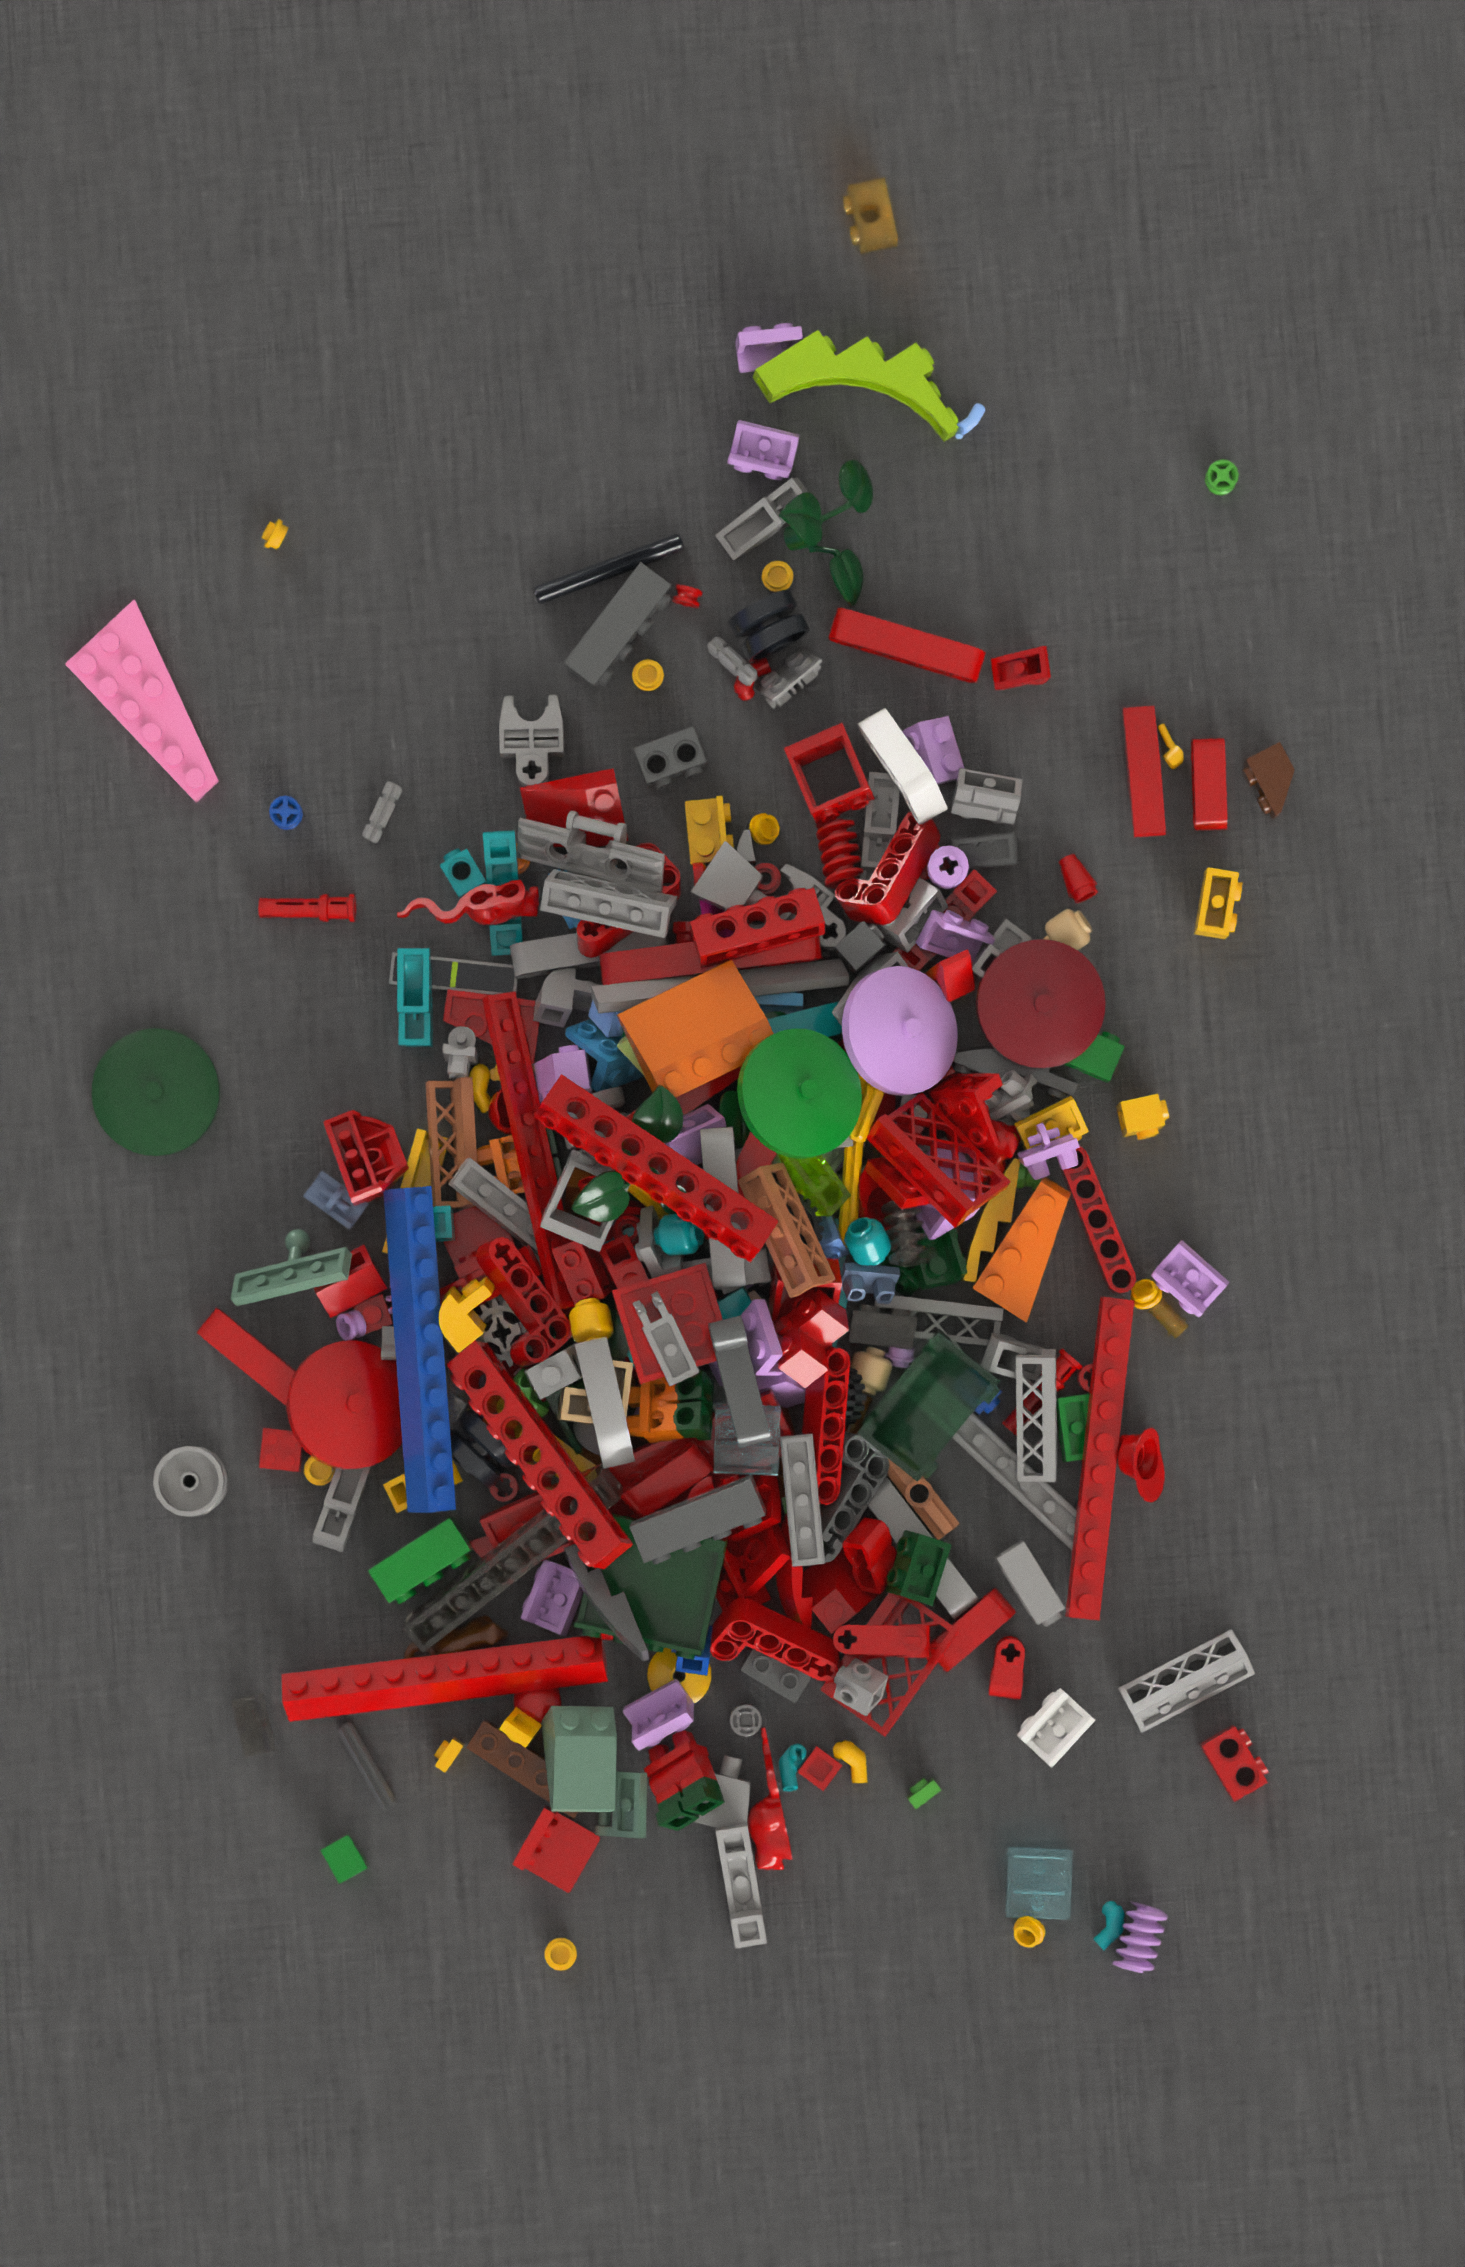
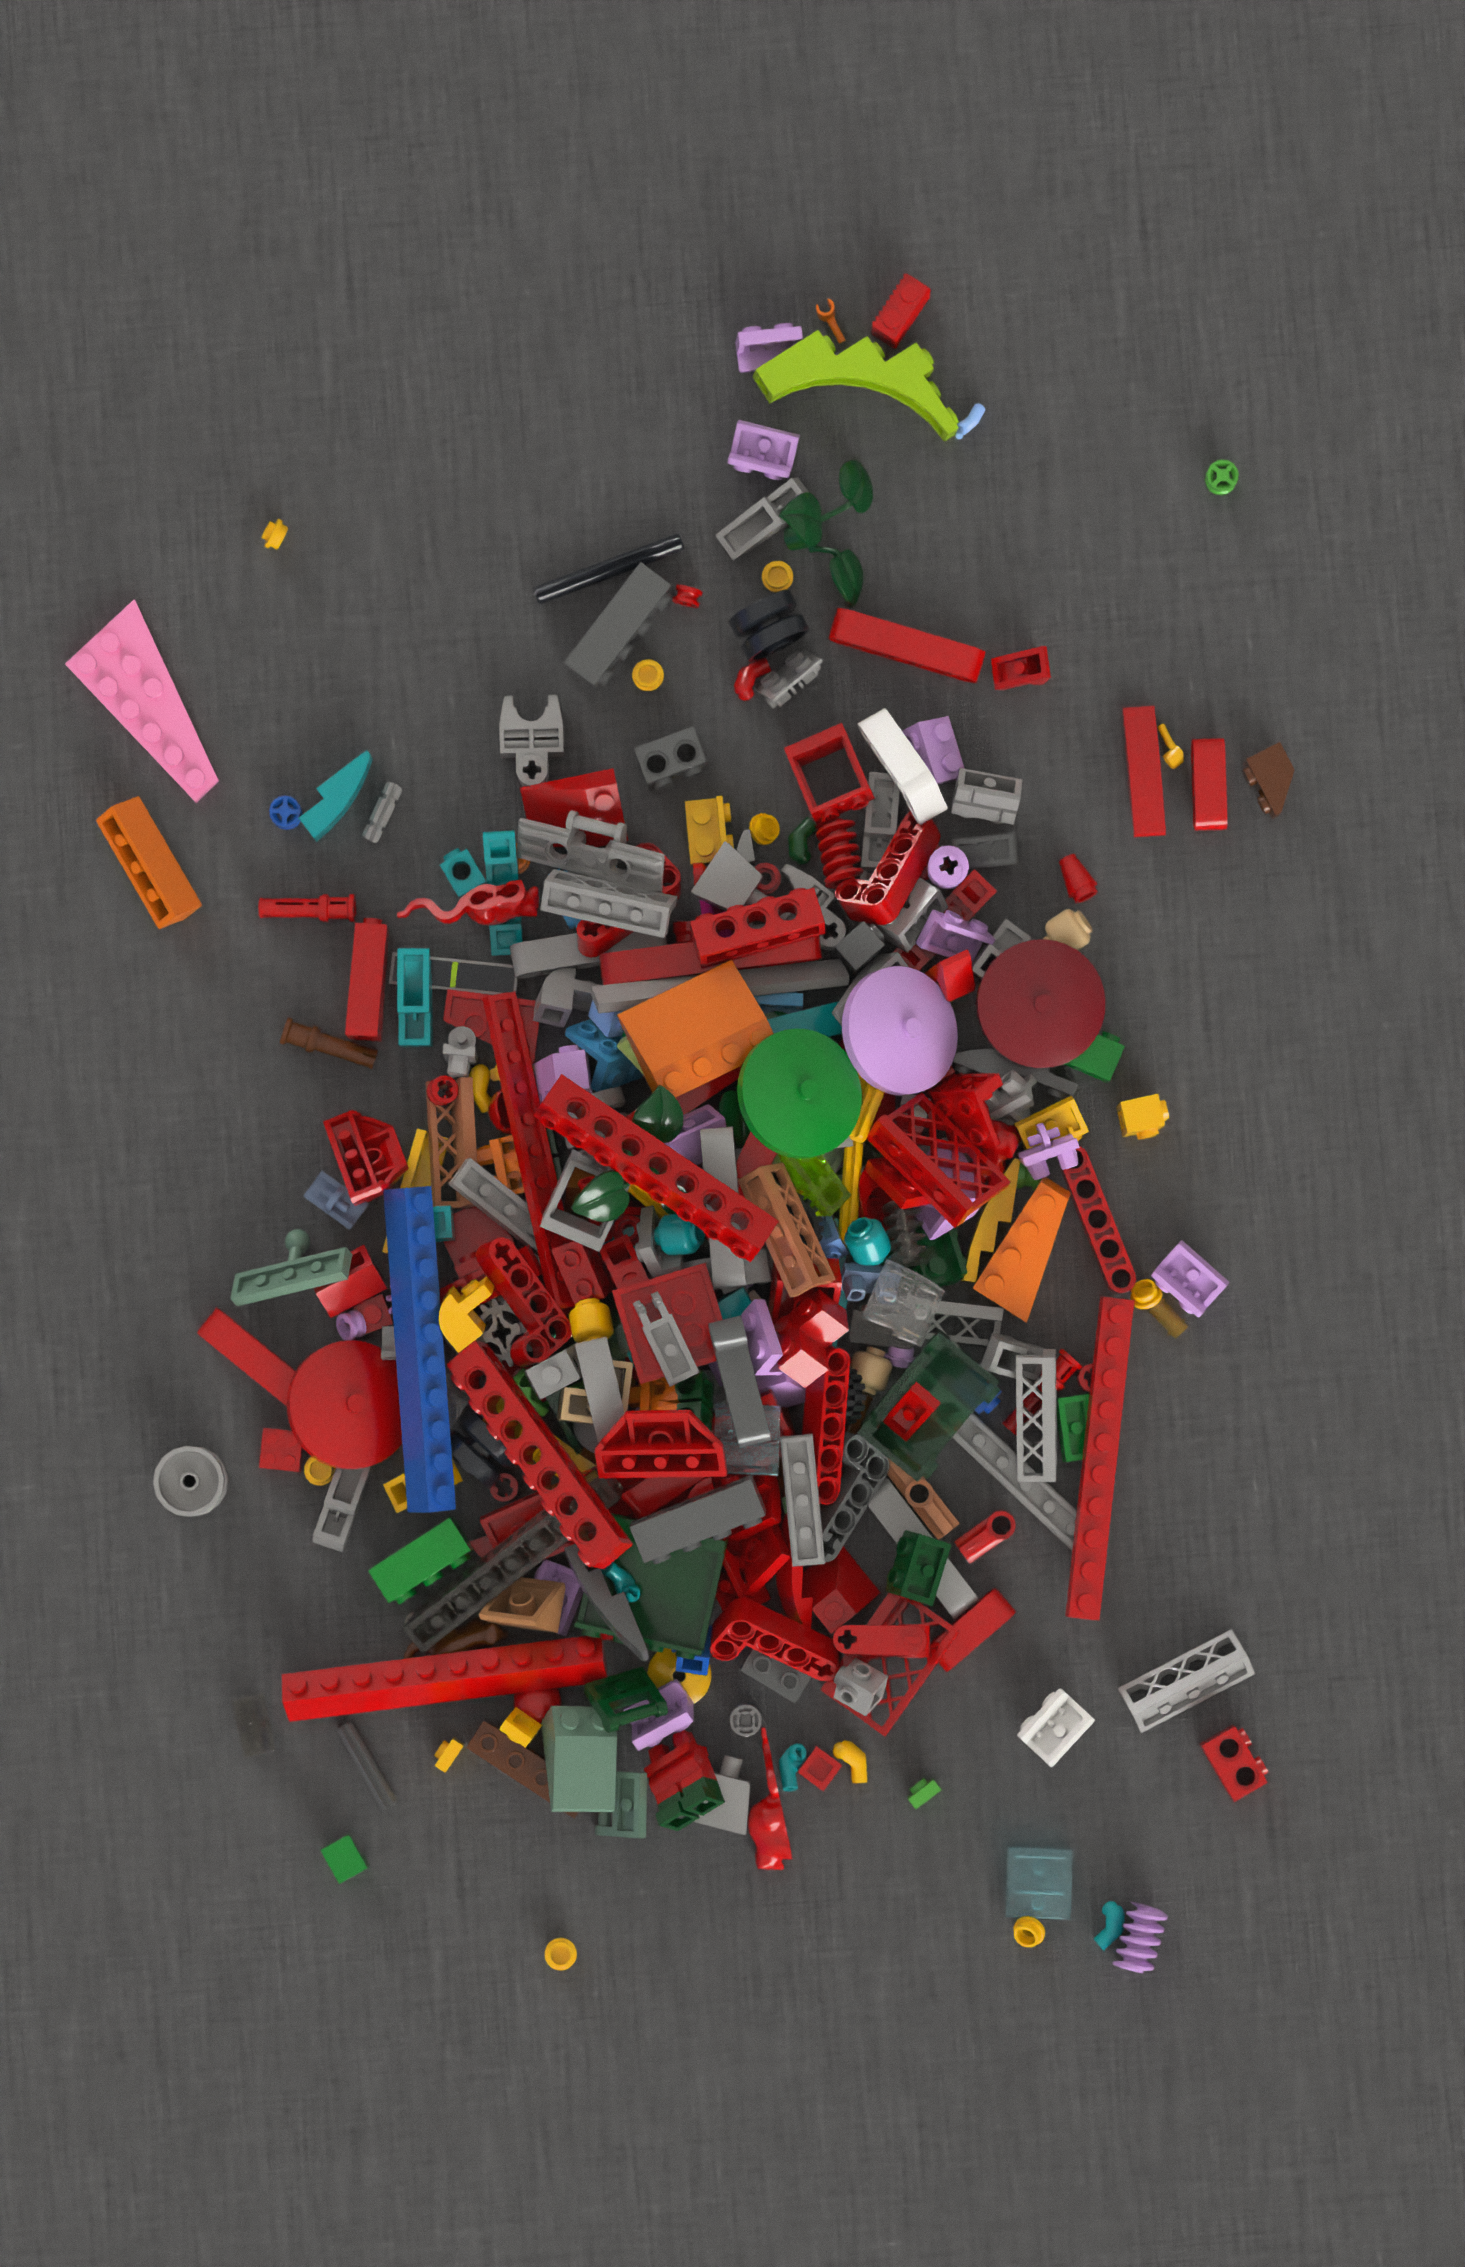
dark green dish [91,1028,220,1156] -> none
red bracket [512,1805,600,1893] -> none
light grey axle [707,637,758,686] -> none
light grey slope [715,1823,767,1948] -> none
clear yellow brick [842,177,898,254] -> none
red brick [843,1517,897,1594] -> none
red piece [988,1636,1025,1700] -> none
light grey window [994,1541,1065,1627] -> none
red piece [1118,1427,1165,1503] -> none
yellow brick [1194,867,1243,939] -> none
none -> orange brick [96,796,202,929]
none -> reddish brown pin [280,1017,378,1070]
none -> teal slope [299,750,373,842]
none -> red slope [345,918,389,1042]
none -> red bush [426,1075,459,1106]
none -> medium nougat slope [479,1576,566,1633]
none -> dark green plate [584,1666,668,1733]
none -> red wedge [594,1410,727,1478]
none -> teal arm [601,1562,640,1603]
none -> dark green arm [788,817,817,865]
none -> orange hand [816,298,846,344]
none -> clear slope [862,1259,945,1347]
none -> red brick [871,274,931,349]
none -> red slope [882,1381,941,1442]
none -> red piece [954,1510,1016,1564]

